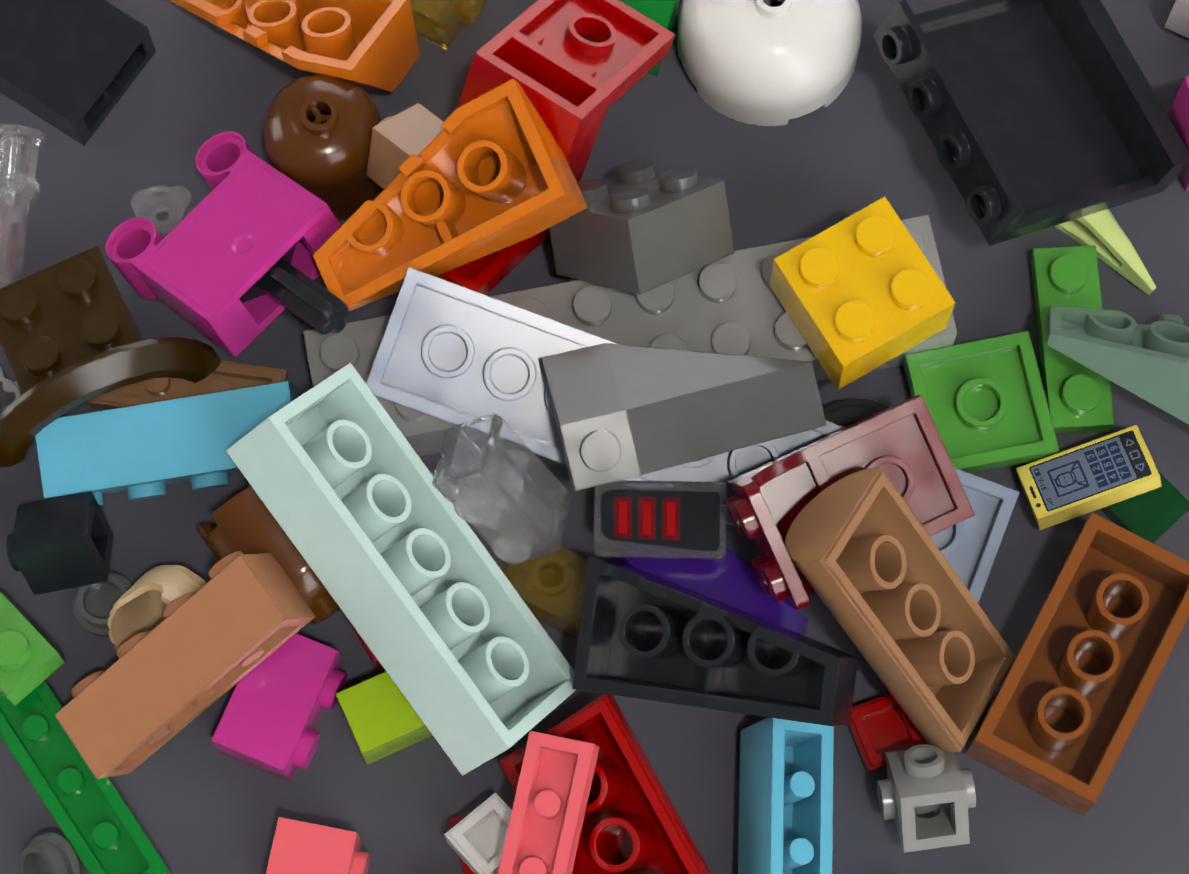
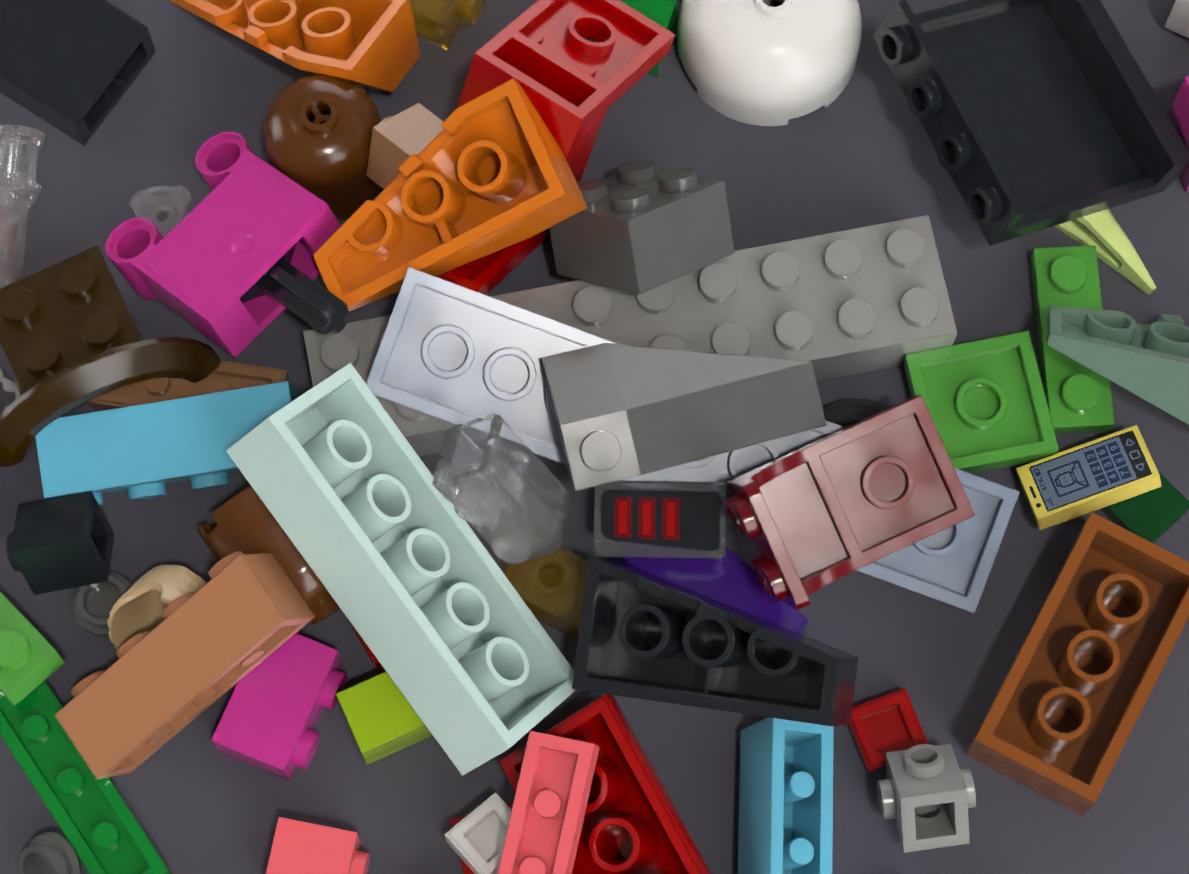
yellow brick [769,196,956,391] -> none
medium nougat brick [785,467,1016,752] -> none

